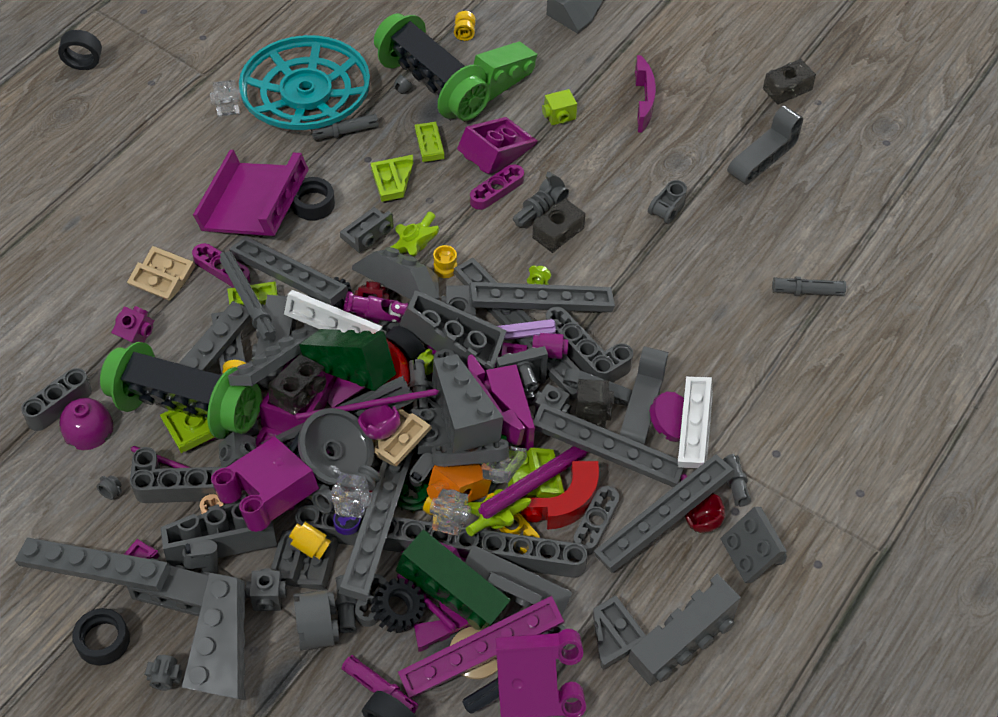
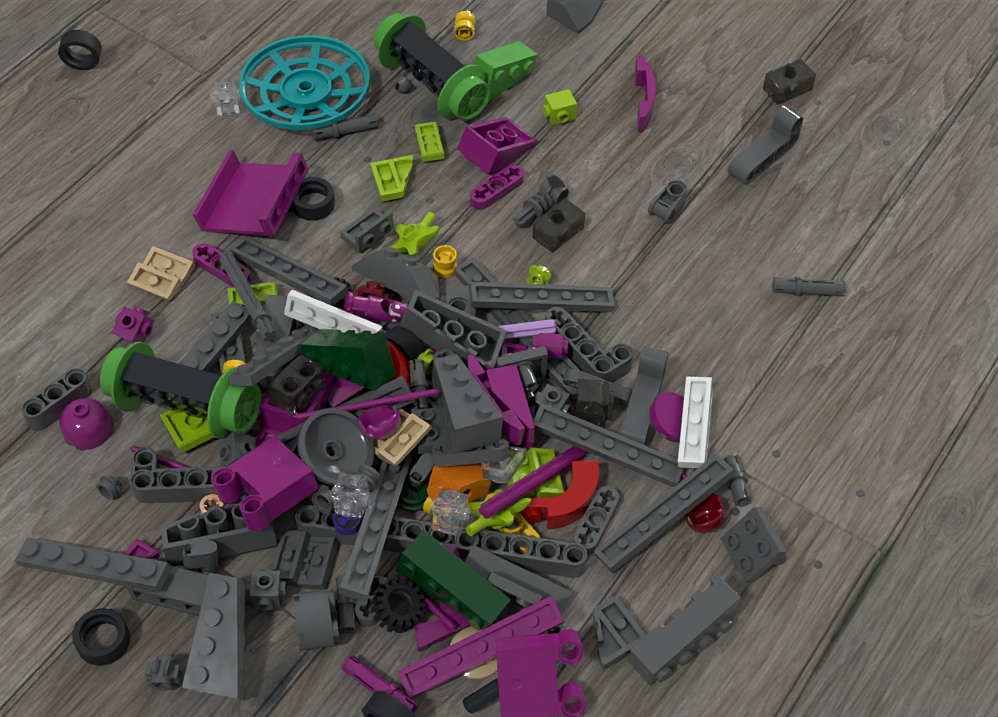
yellow brick [289,522,331,560] -> none

